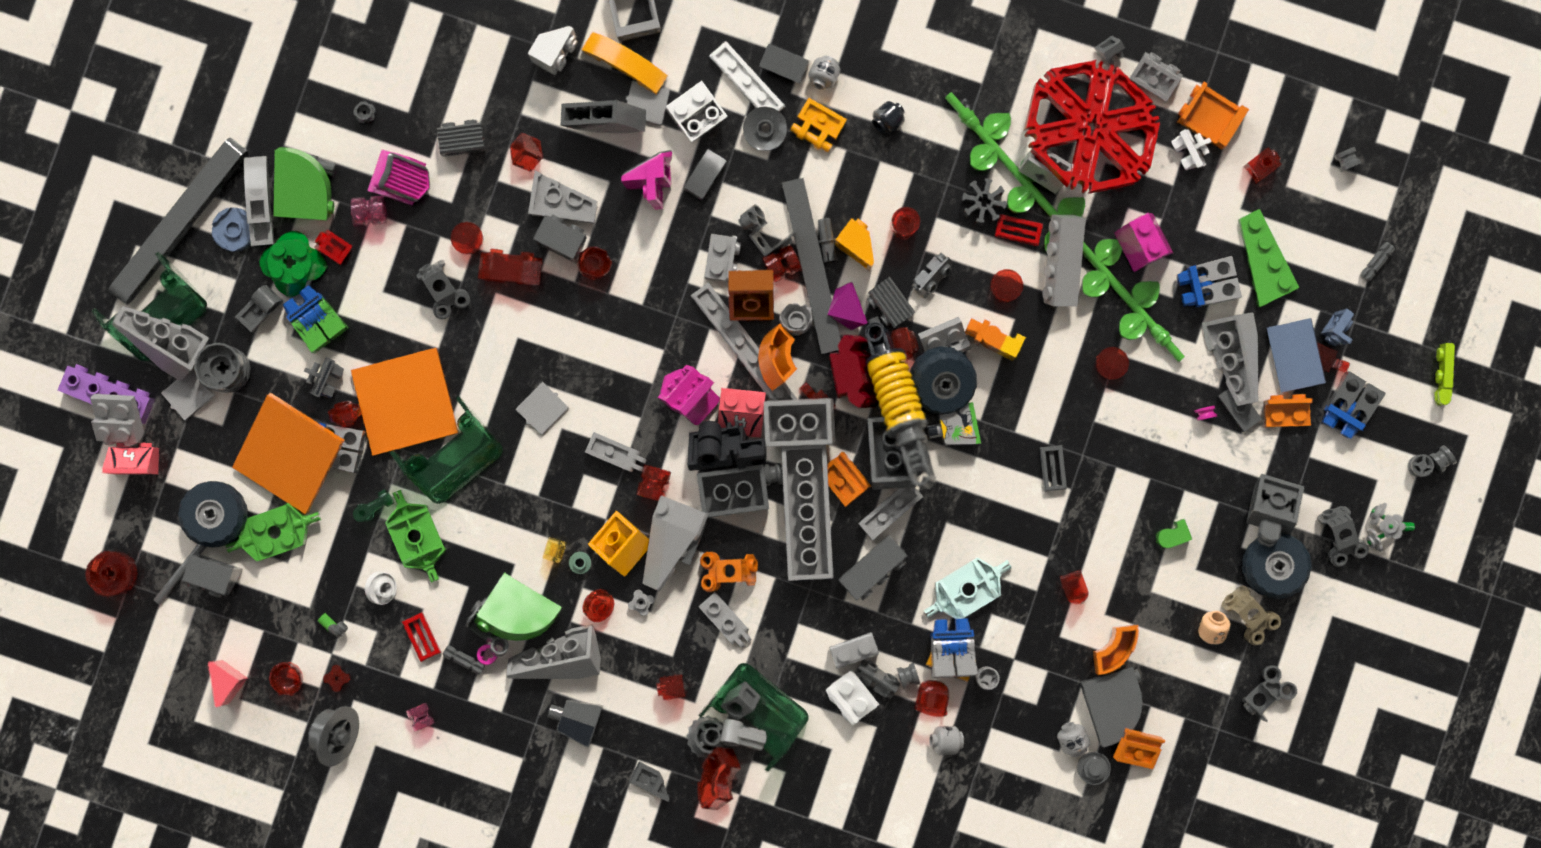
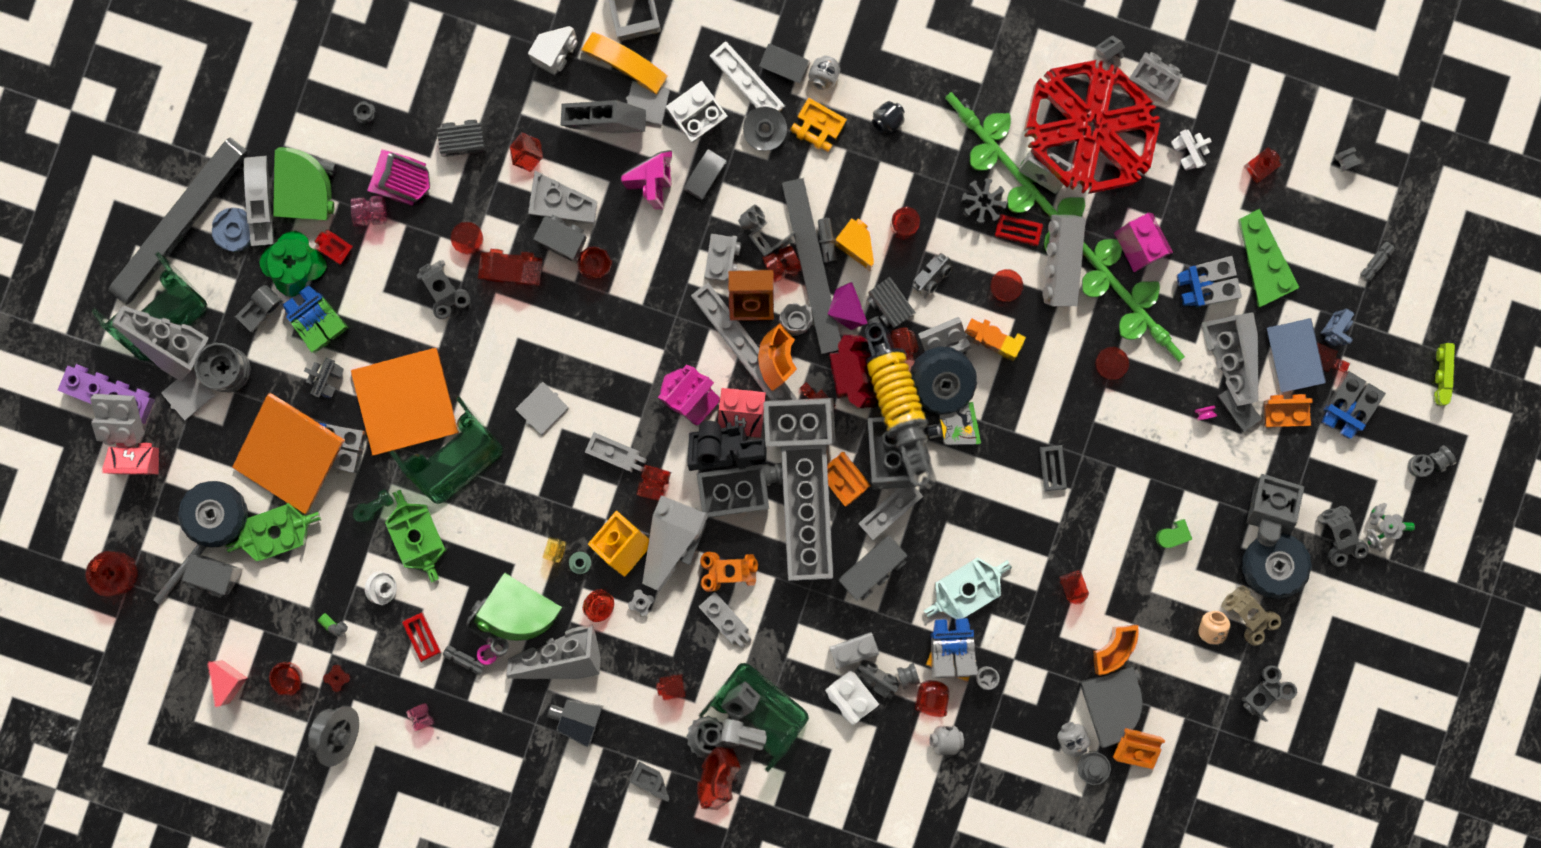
clear red plate [328,401,362,427] -> none
orange panel [1178,82,1249,150] -> none

